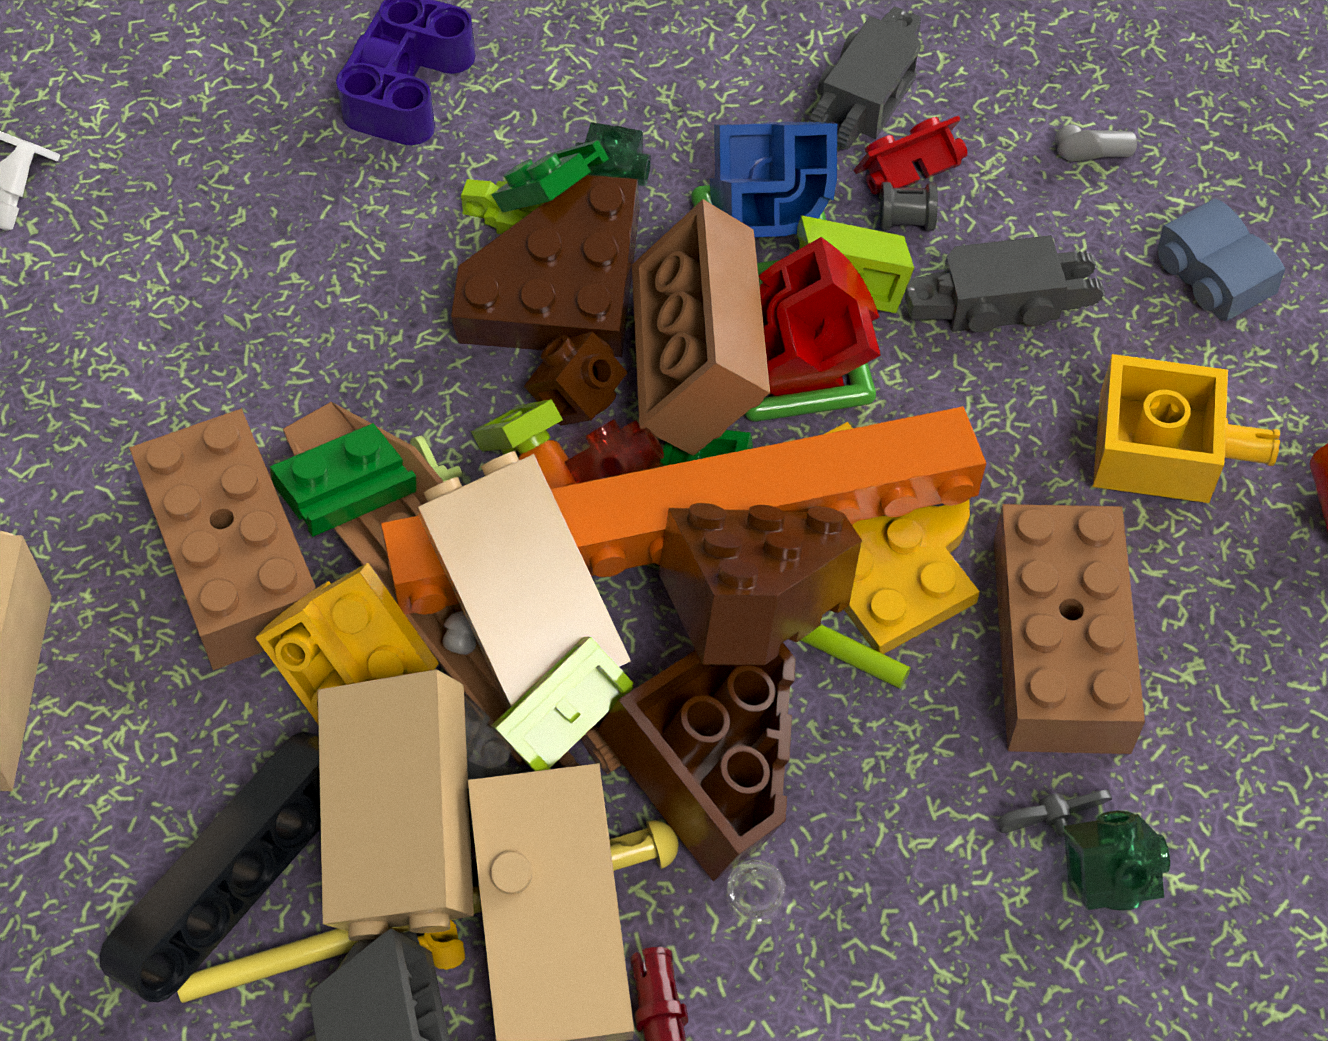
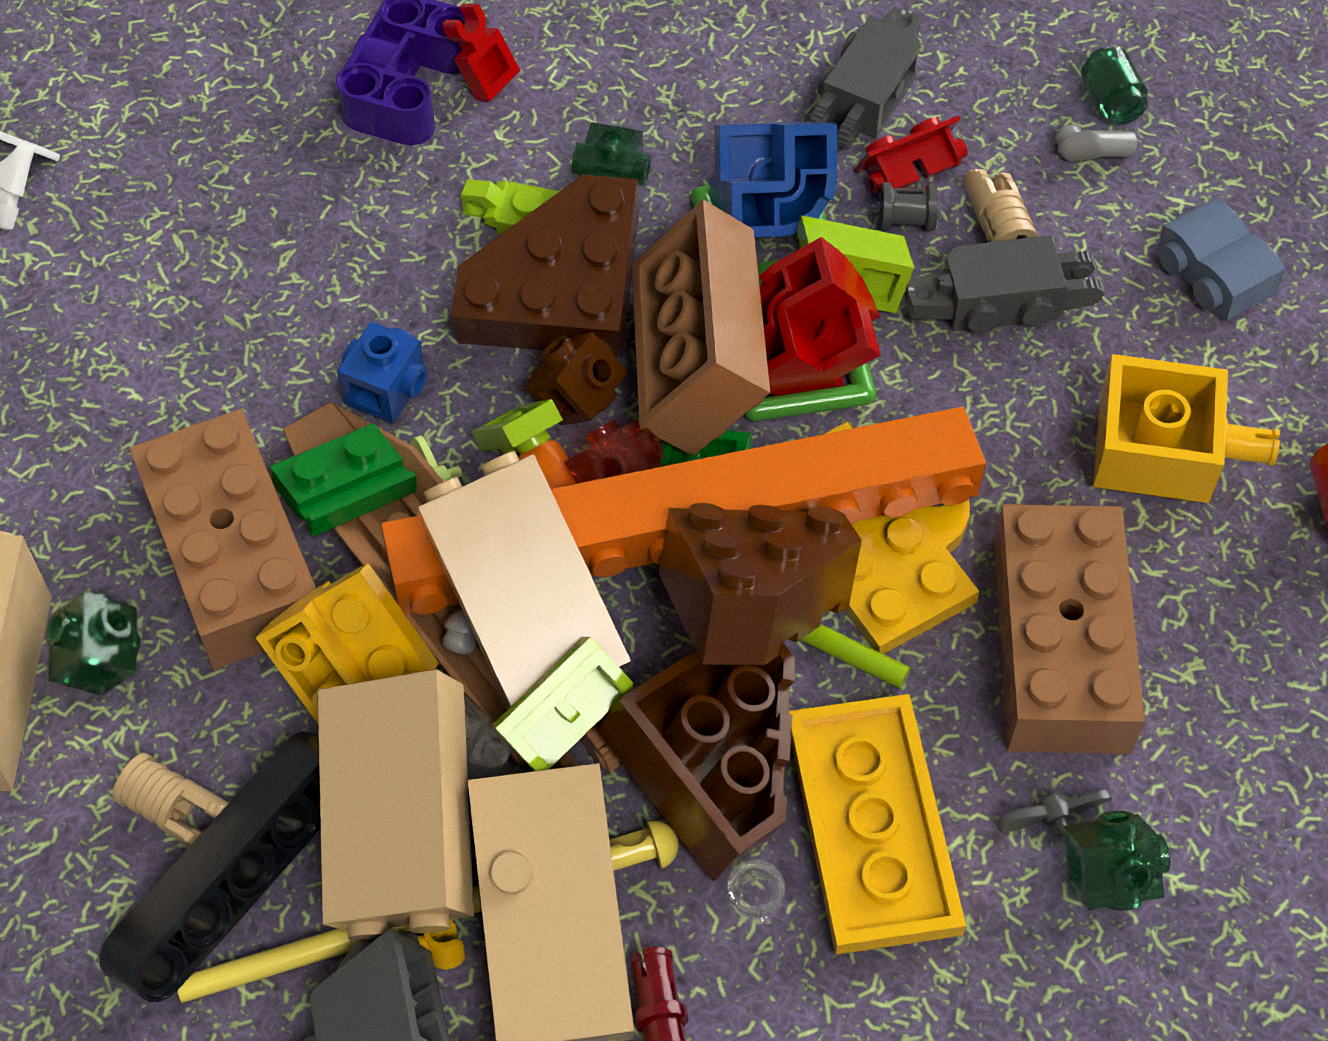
green plate [491,140,609,213] -> none
none -> clear green brick [45,591,140,695]
none -> tan hinge [113,753,229,847]
none -> blue brick [337,321,428,424]
none -> red plate [443,3,521,102]
none -> yellow plate [788,694,966,955]
none -> tan hinge [964,169,1038,243]
none -> clear green brick [1080,47,1148,125]

